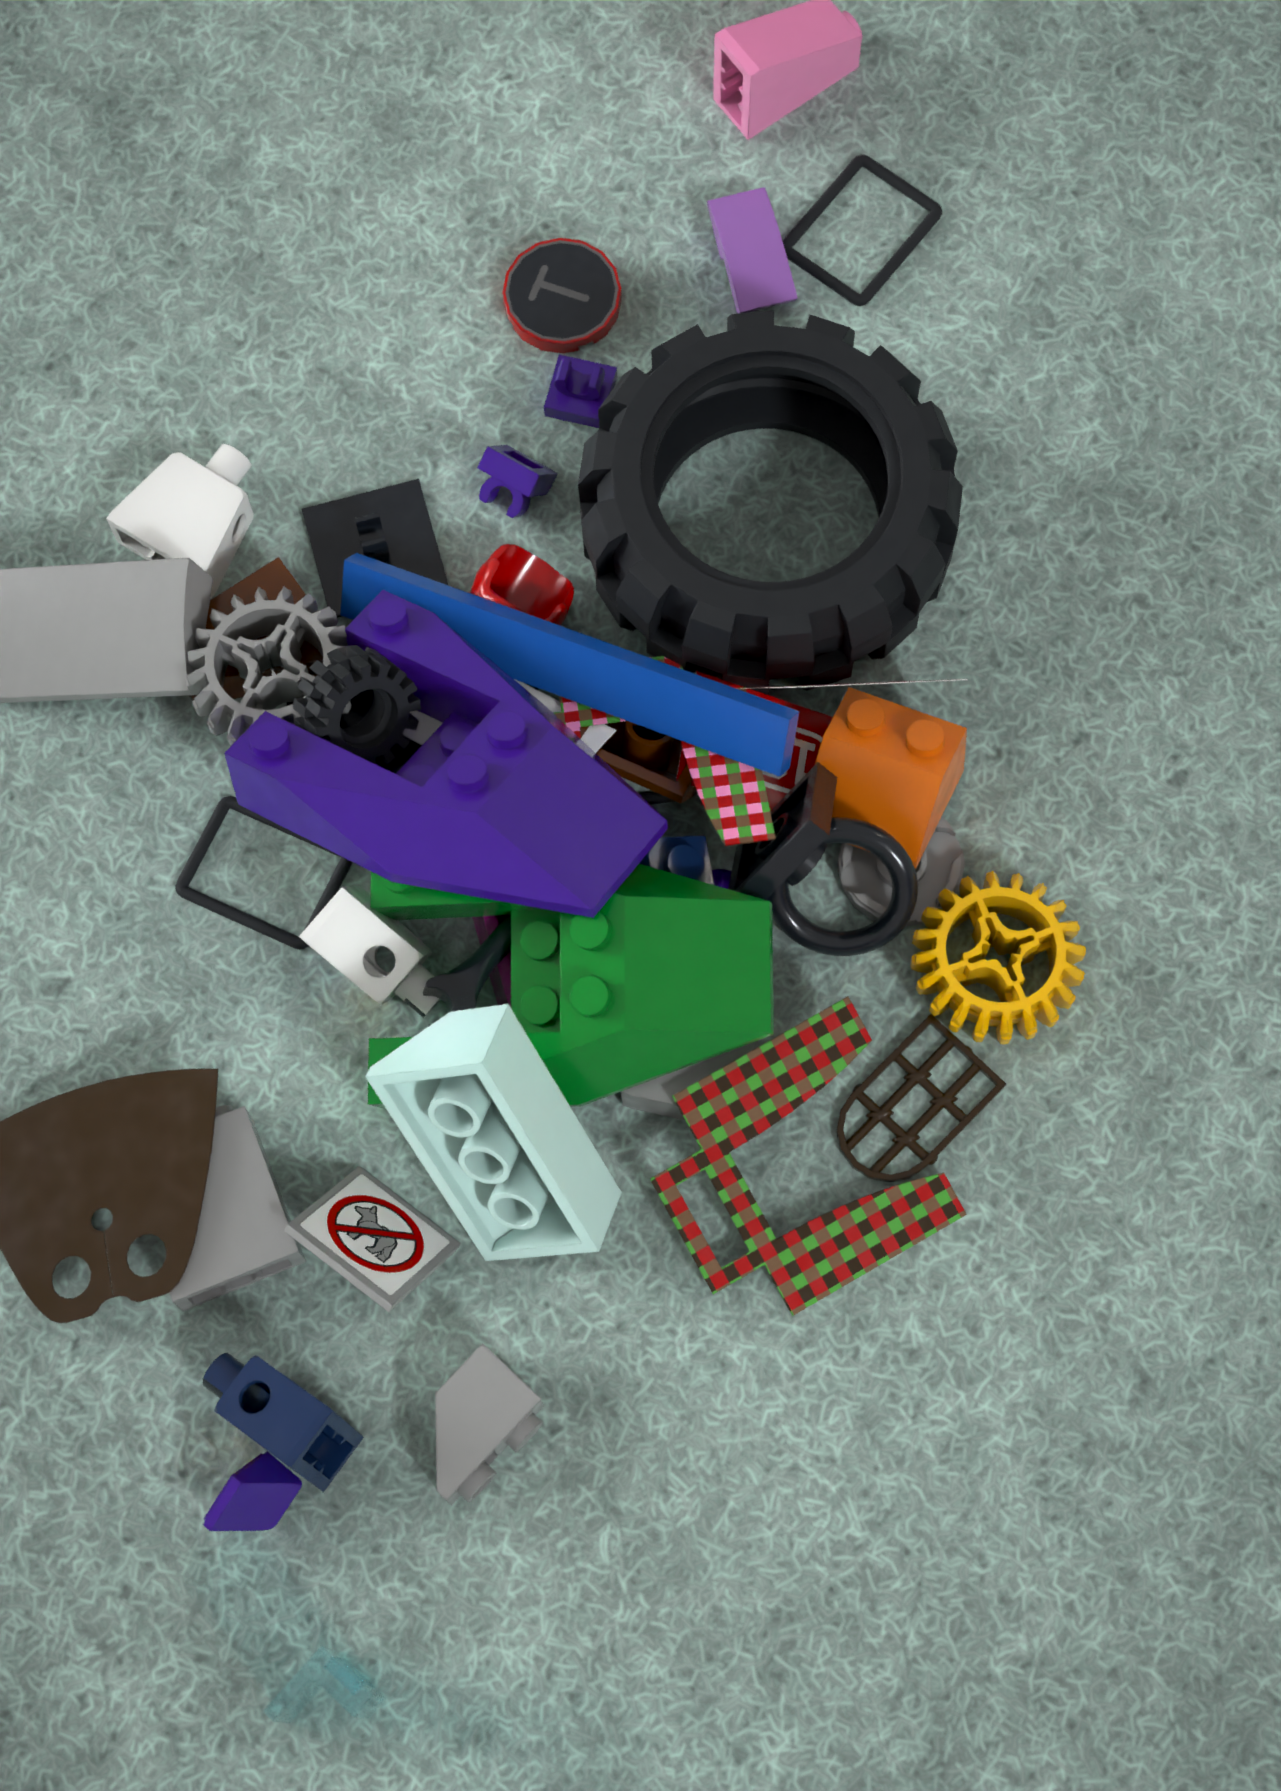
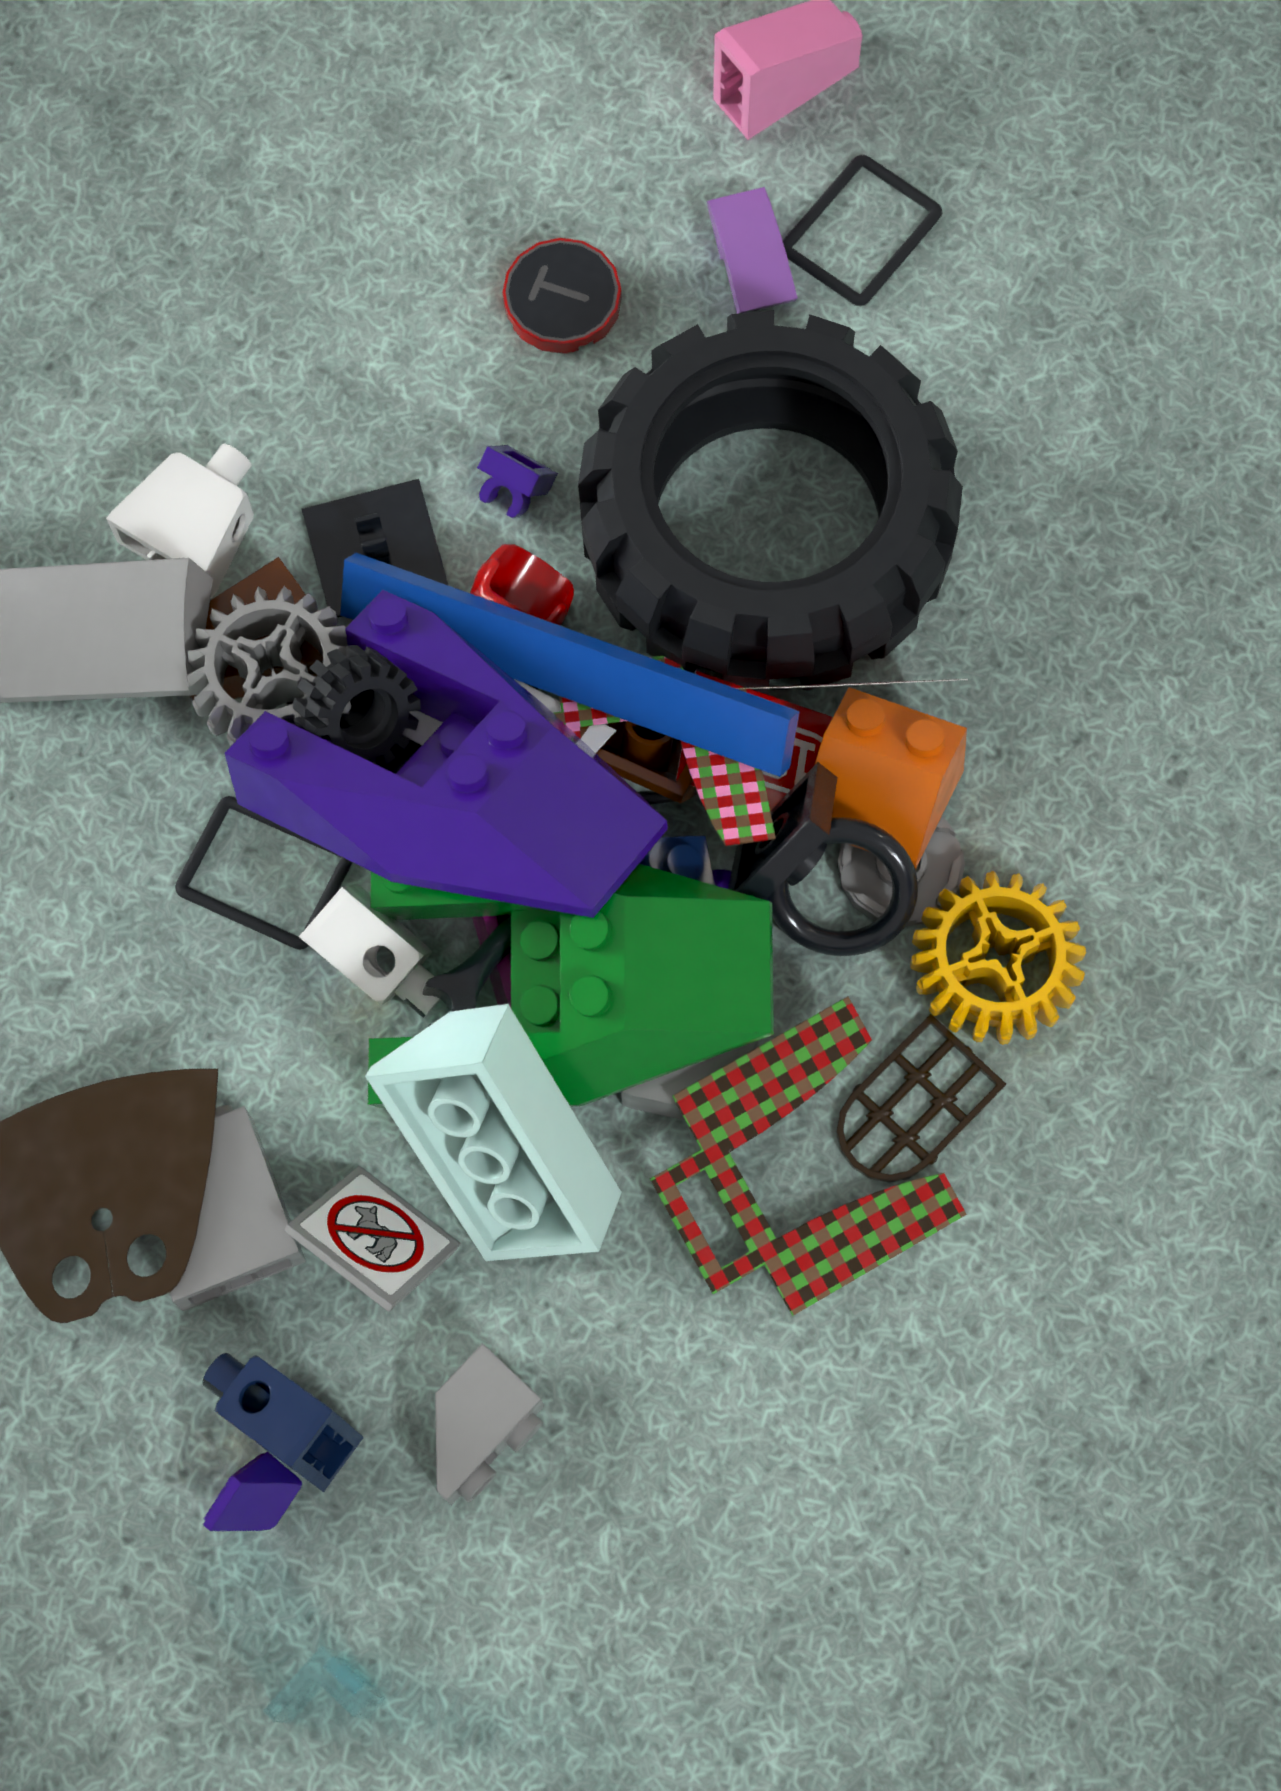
dark purple tile [544,354,617,428] -> none

